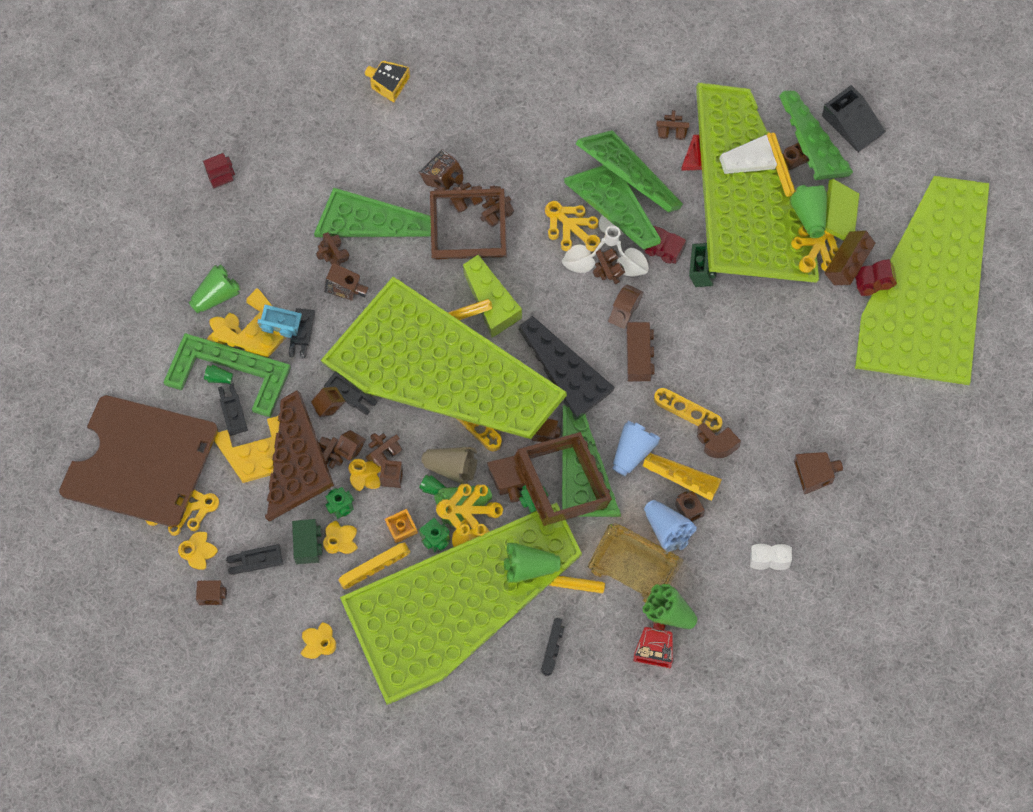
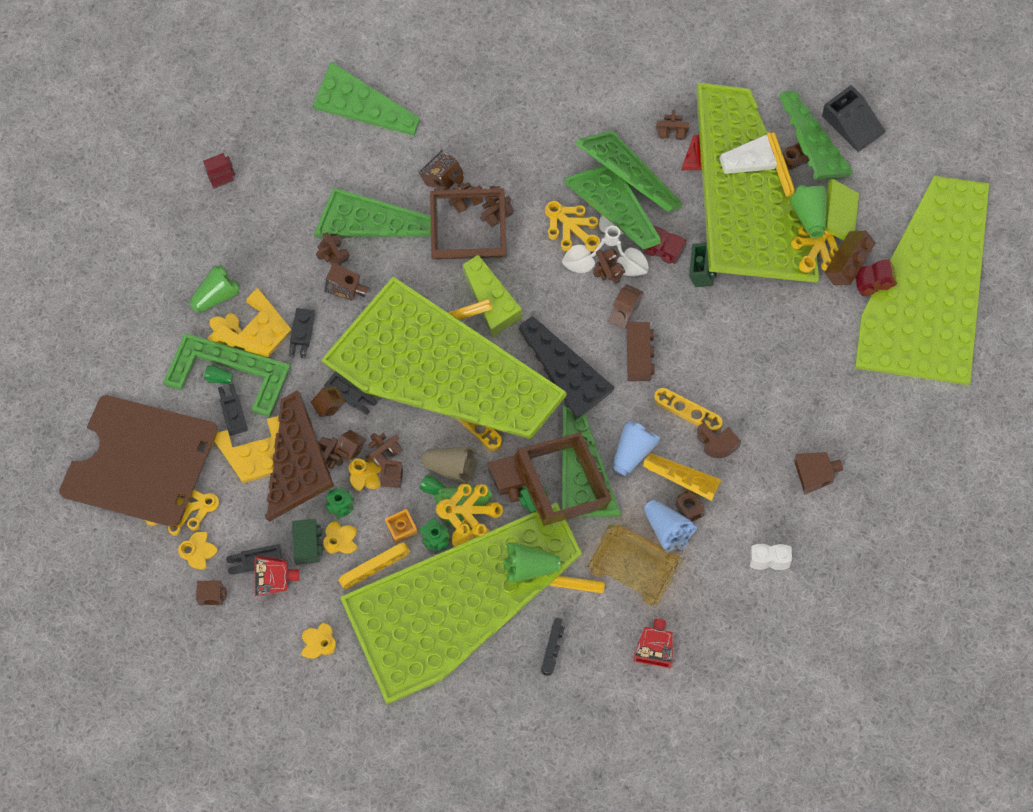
medium azure bracket [257,305,302,338] -> none
torso [365,61,410,102] -> none
reddish brown brick [532,419,561,442] -> none
bright green cone [643,584,697,629] -> none
none -> red torso [255,555,300,596]
none -> bright green wing [313,62,420,136]

